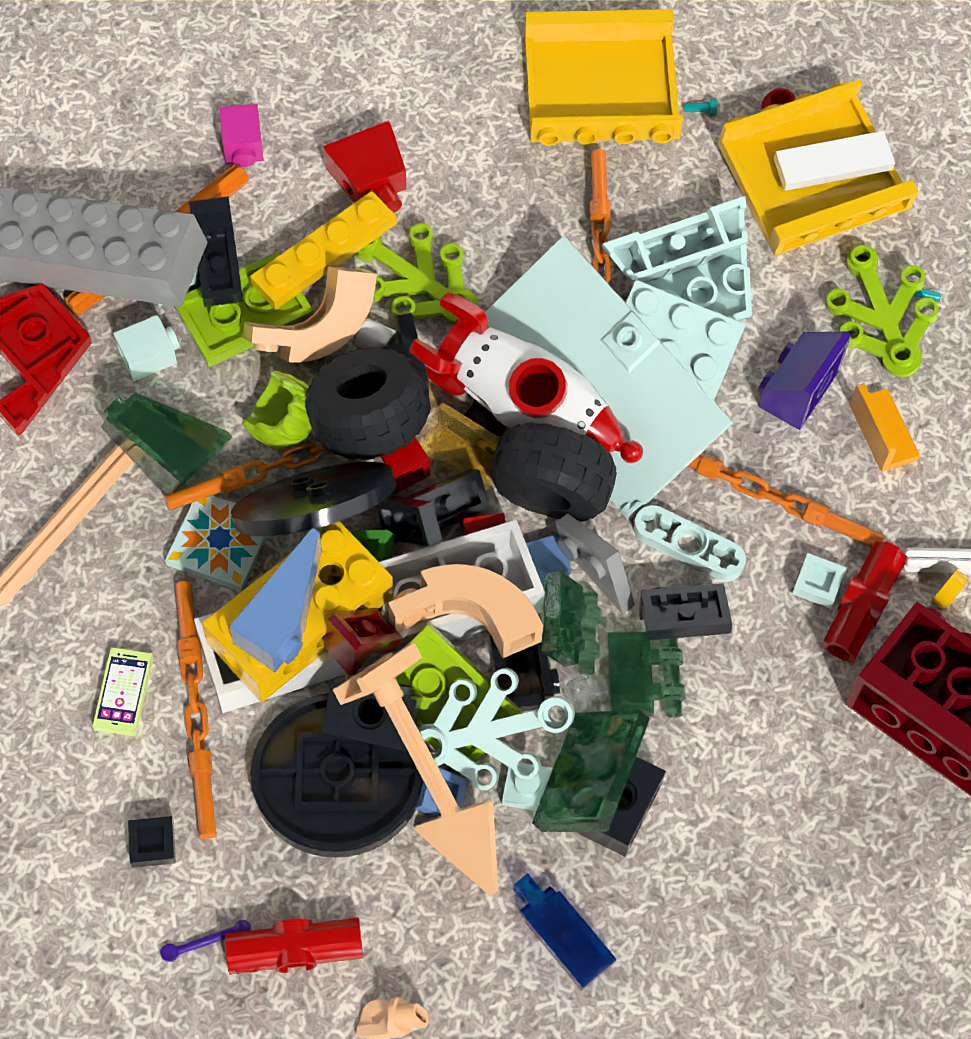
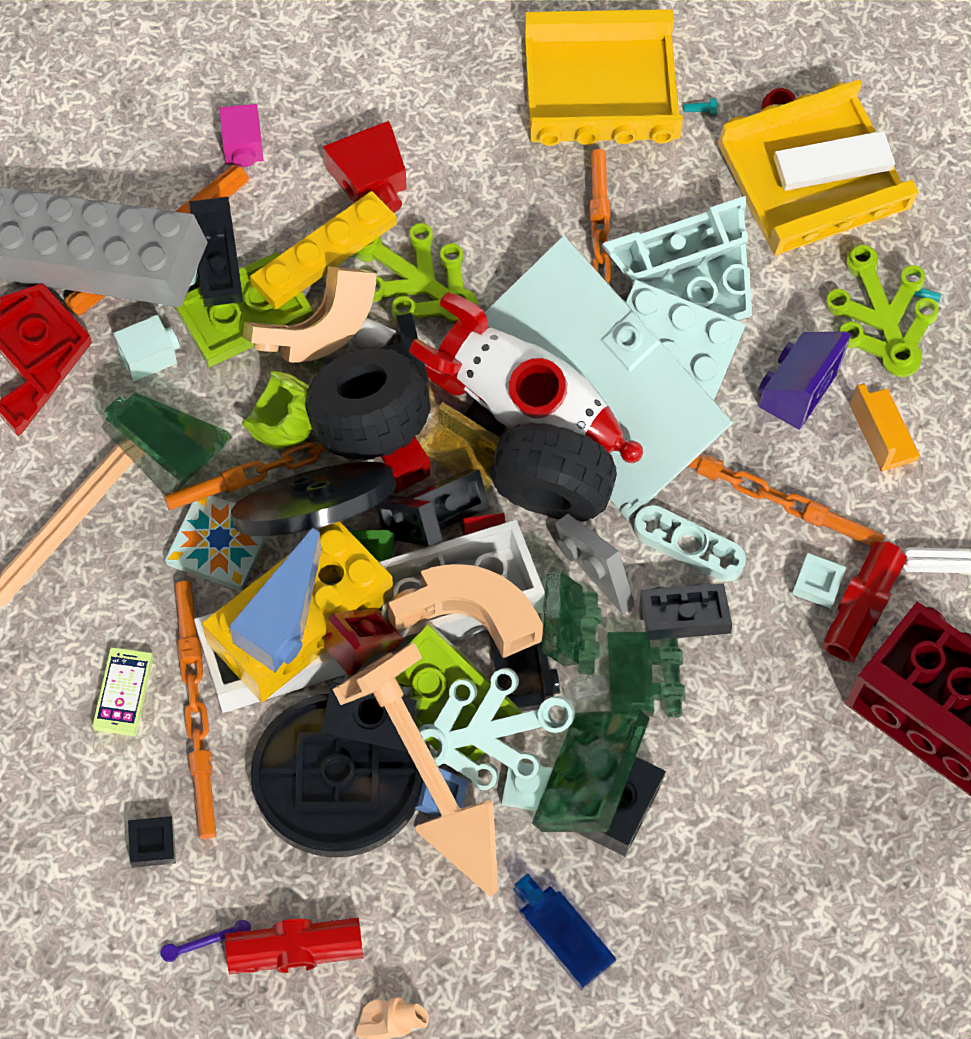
medium blue tile [526,534,572,583] -> none
yellow tile [931,569,969,610] -> none

